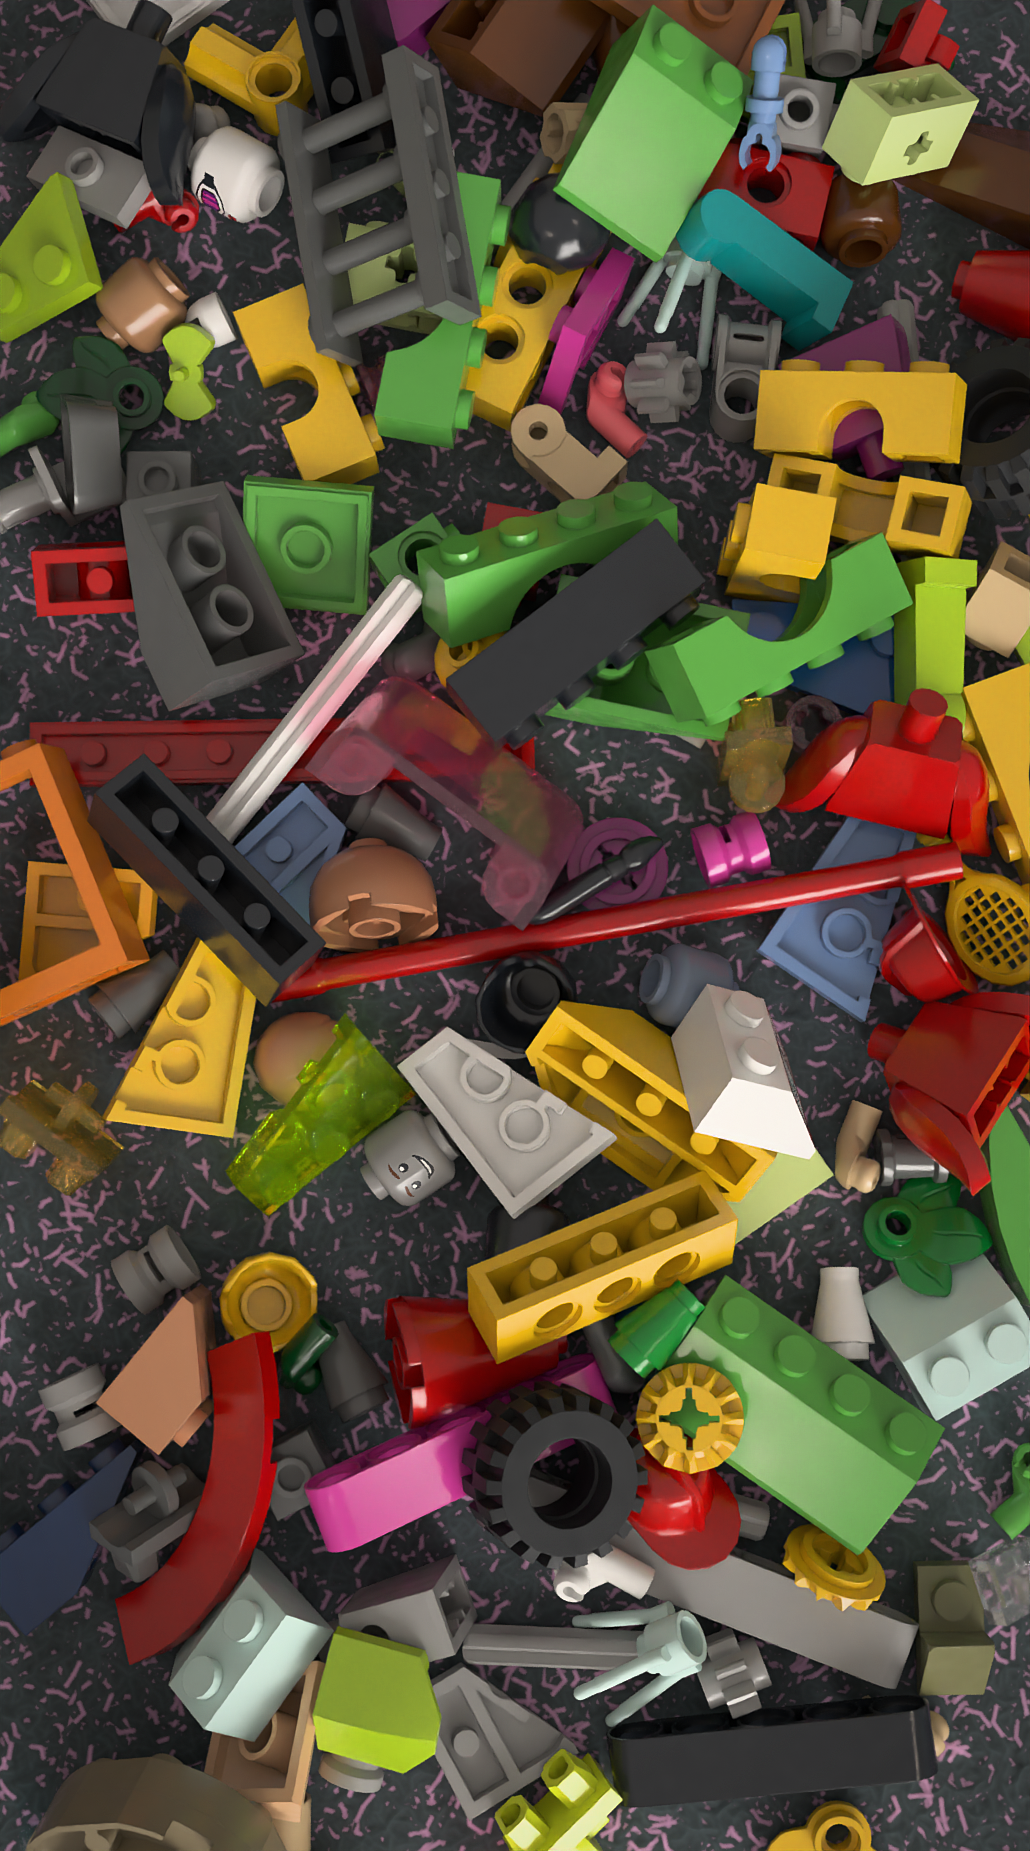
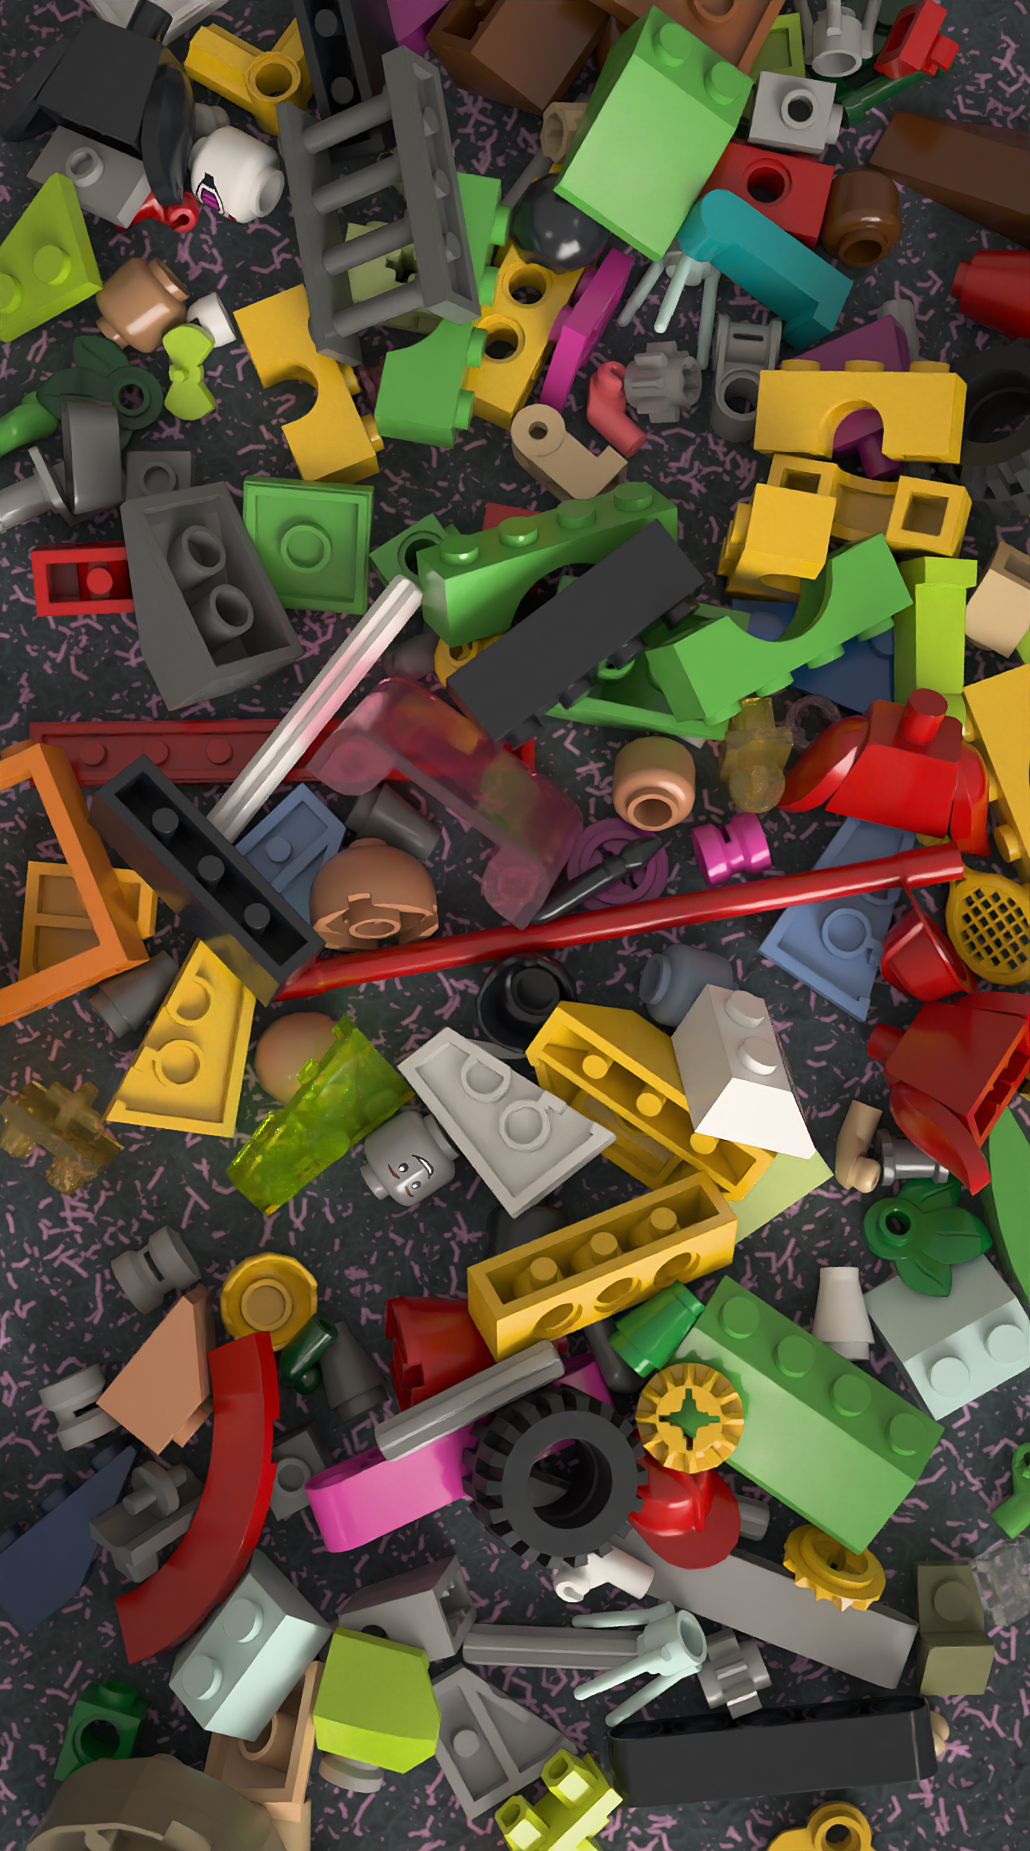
medium blue piece [739,34,787,172] -> none
yellowish green brick [822,63,979,186] -> none
none -> green brick [53,1679,151,1782]
none -> light grey axle [374,1340,565,1462]
none -> nougat head [612,736,696,831]

